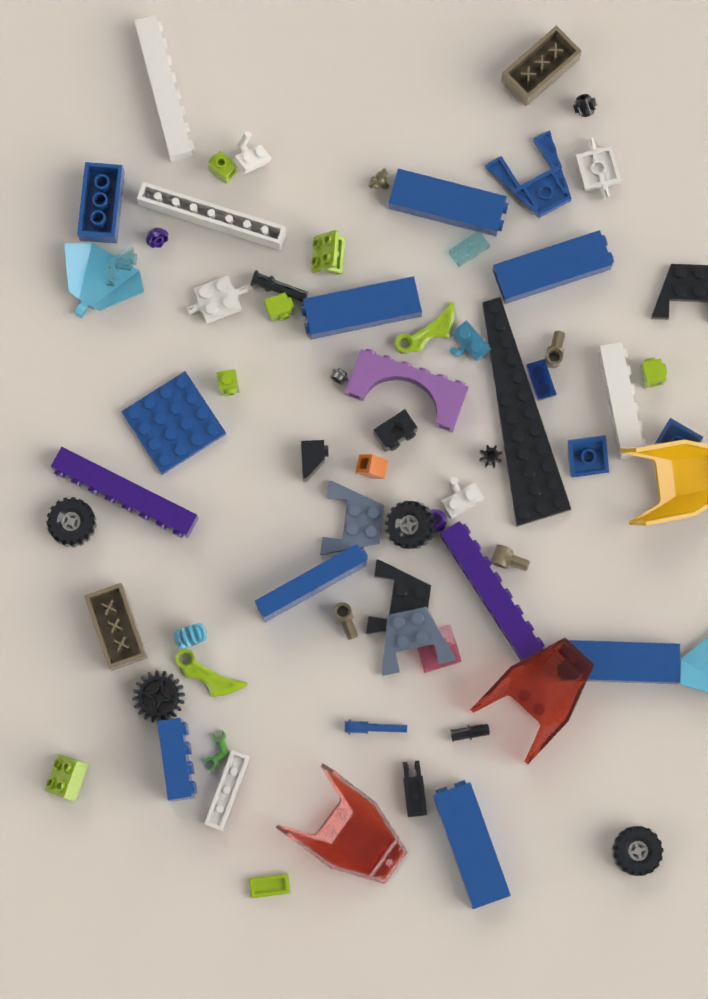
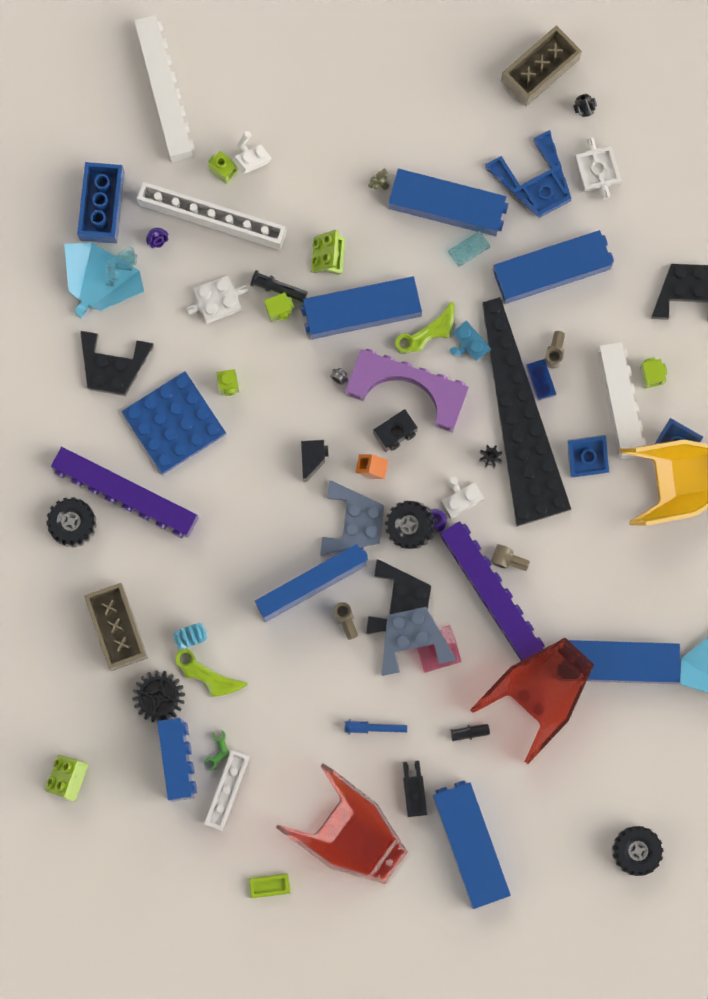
none -> black wing [80,331,154,396]

